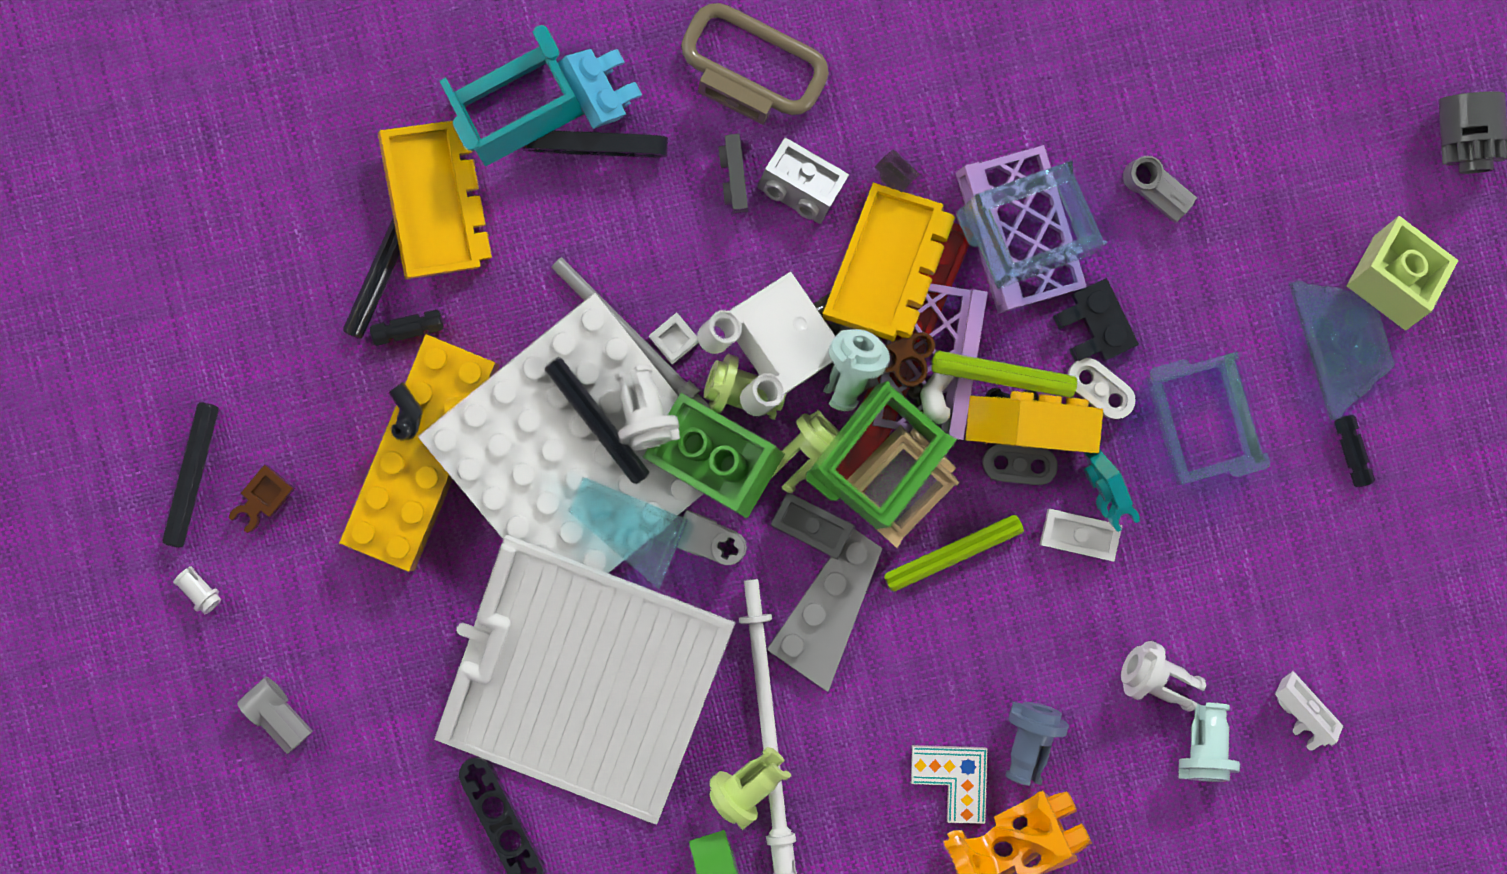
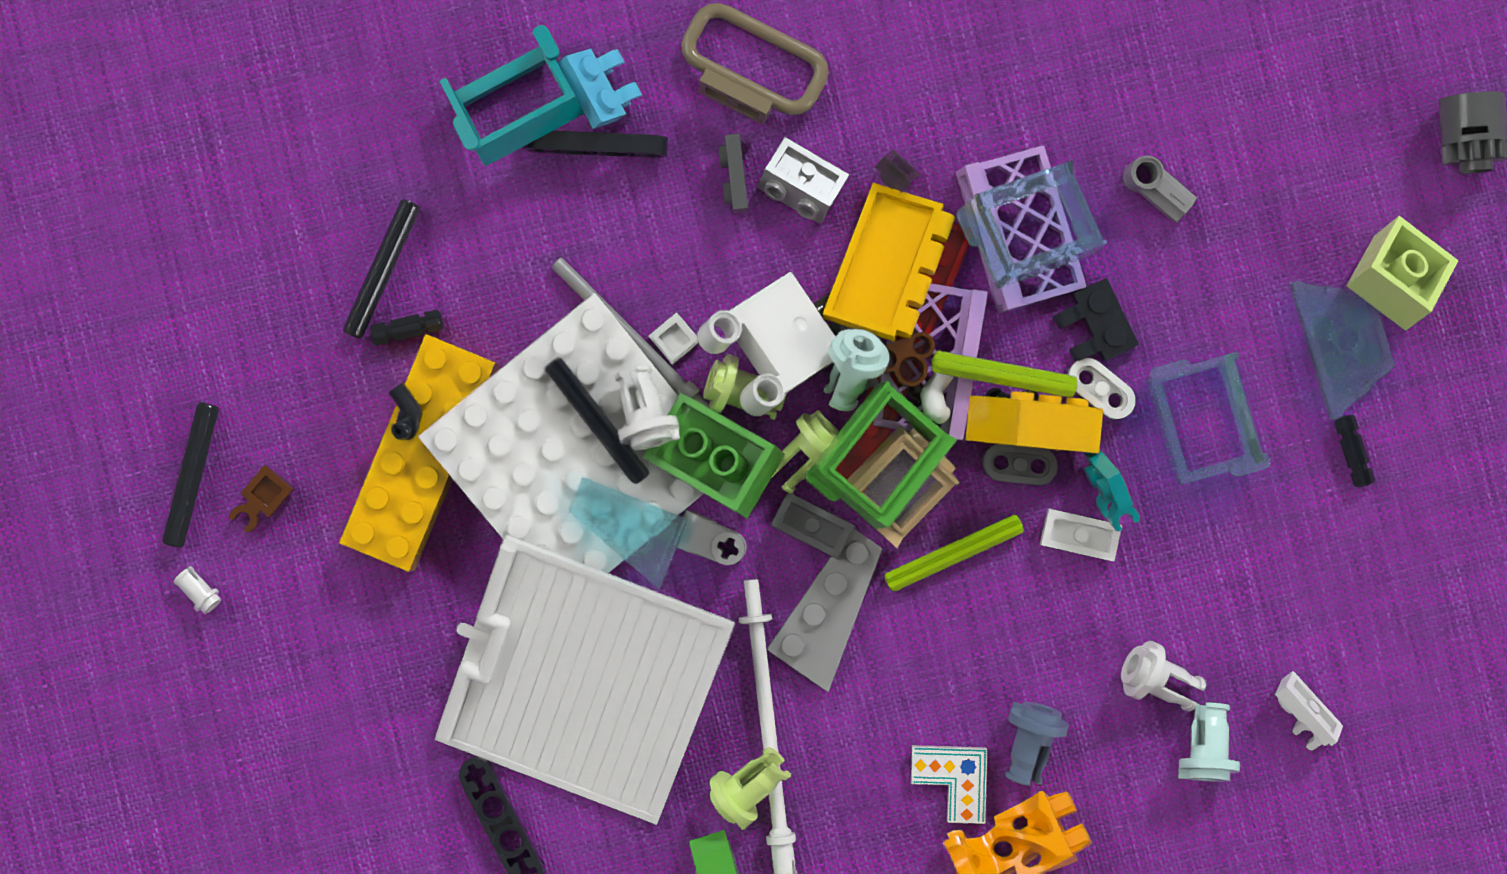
light grey piece [237,676,313,754] -> none
yellow hinge [377,121,492,280] -> none

